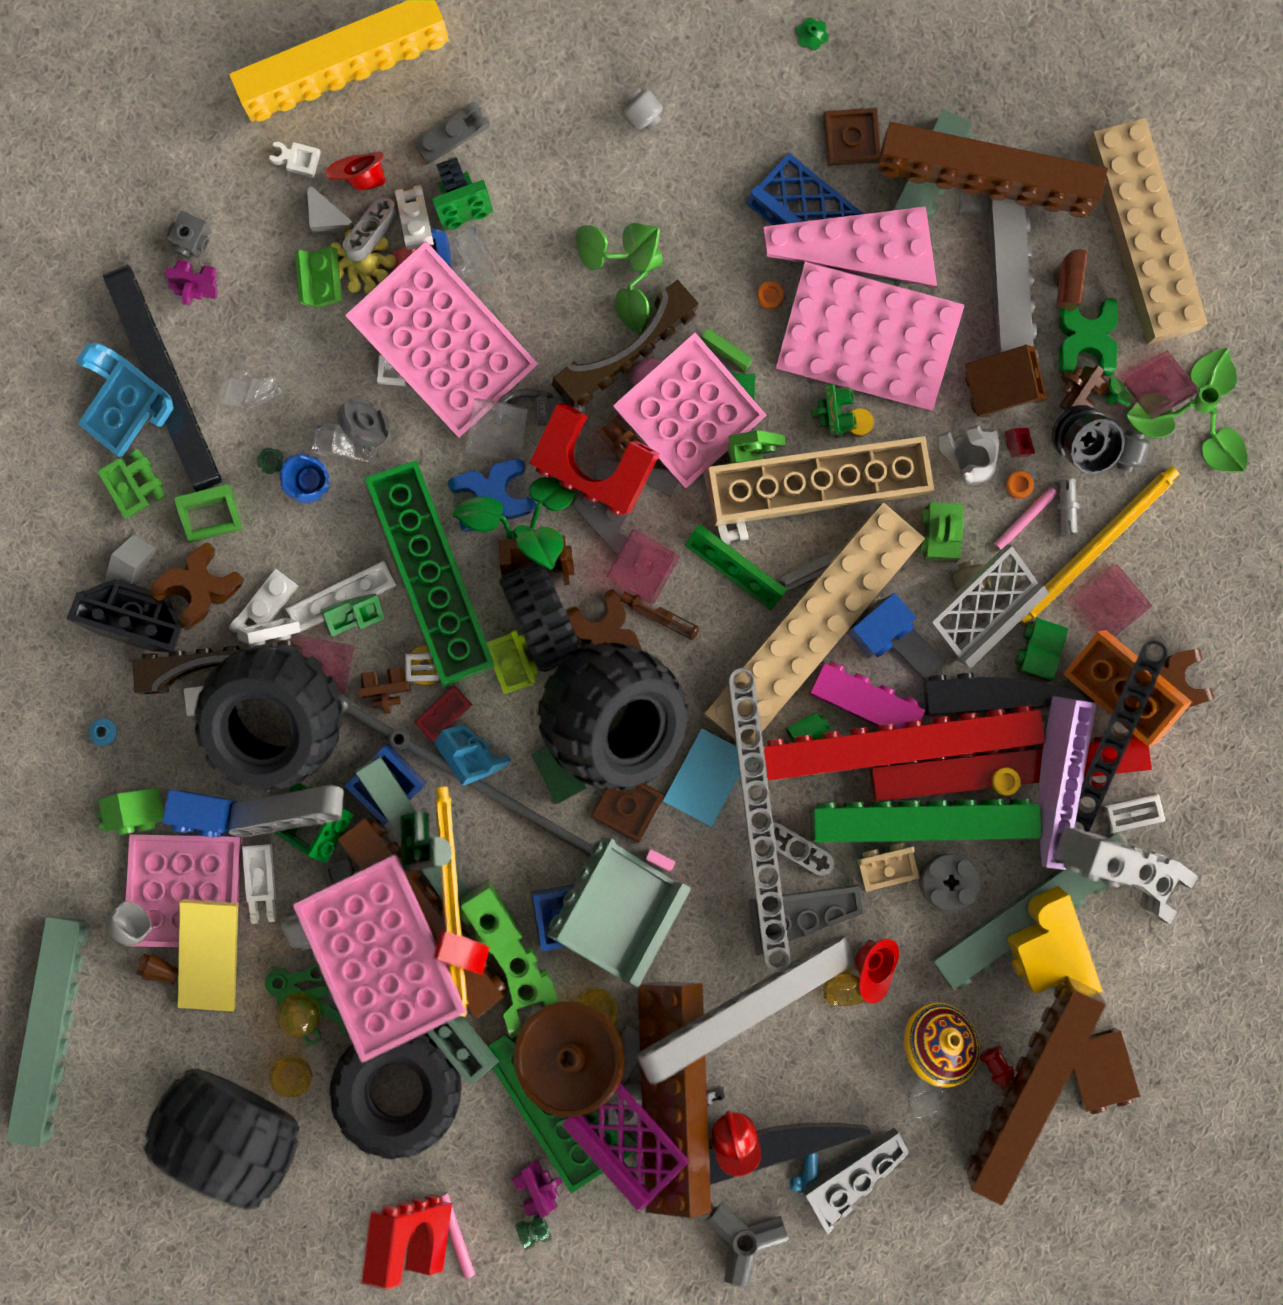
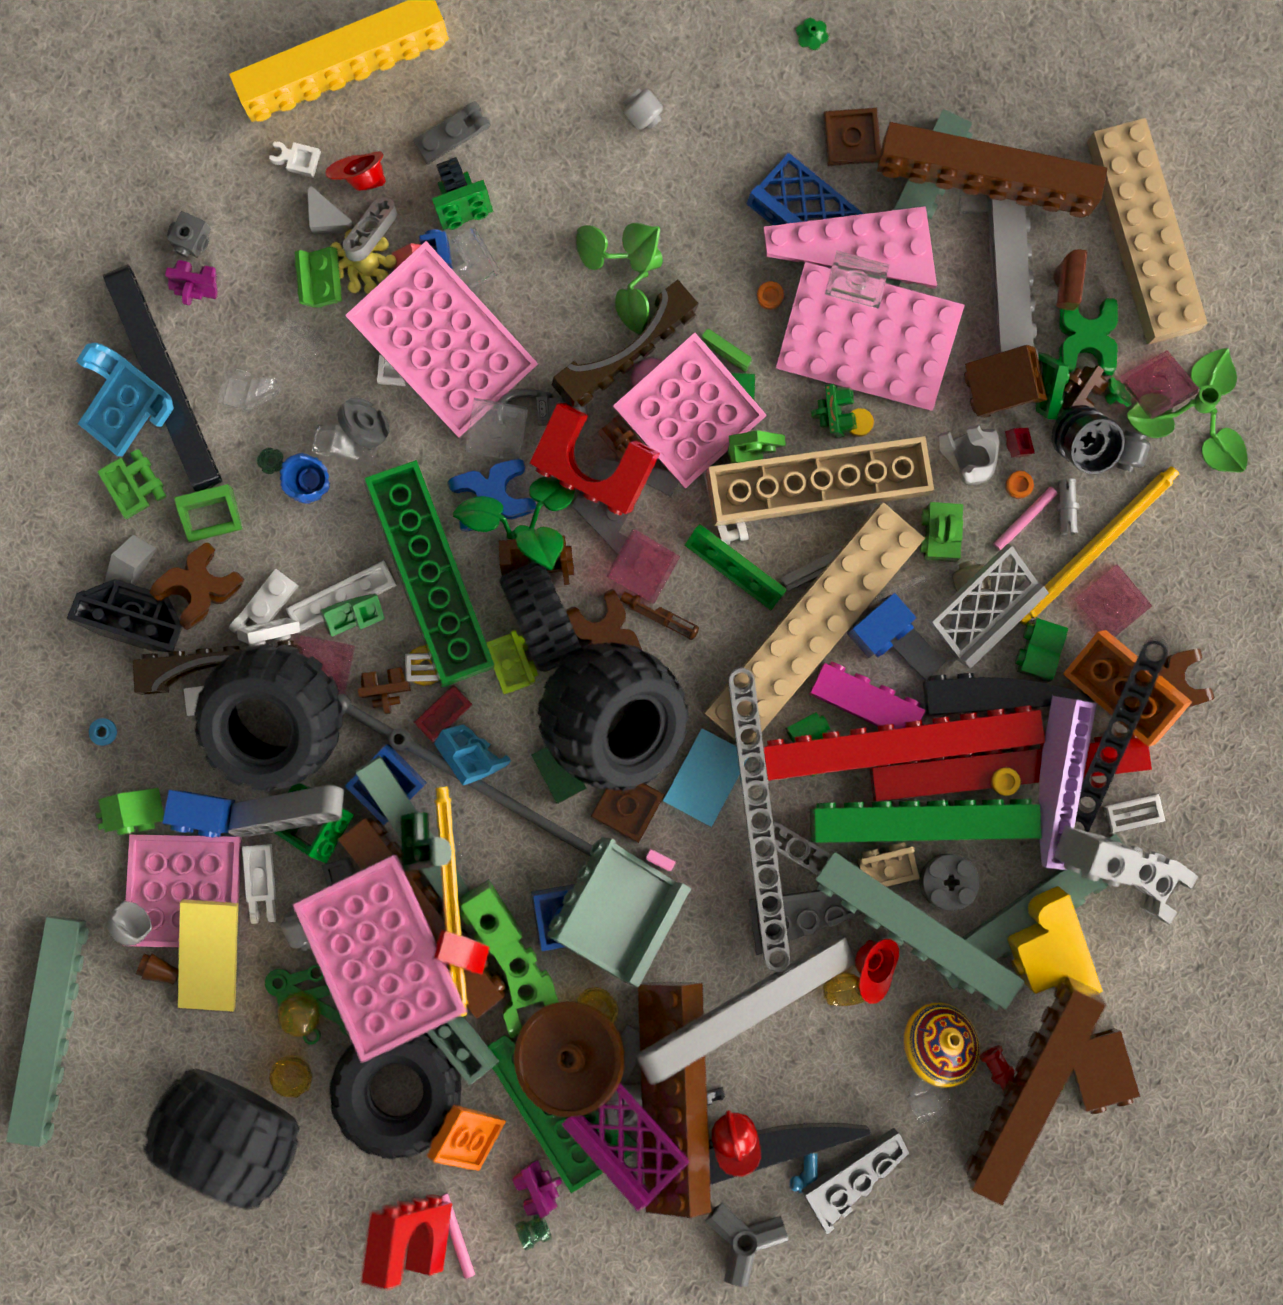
white plate [395,185,434,250] -> none
none -> orange plate [426,1105,506,1171]
none -> sand green brick [815,852,1025,1010]
none -> clear tile [825,250,890,309]
none -> green wing [1036,353,1069,420]

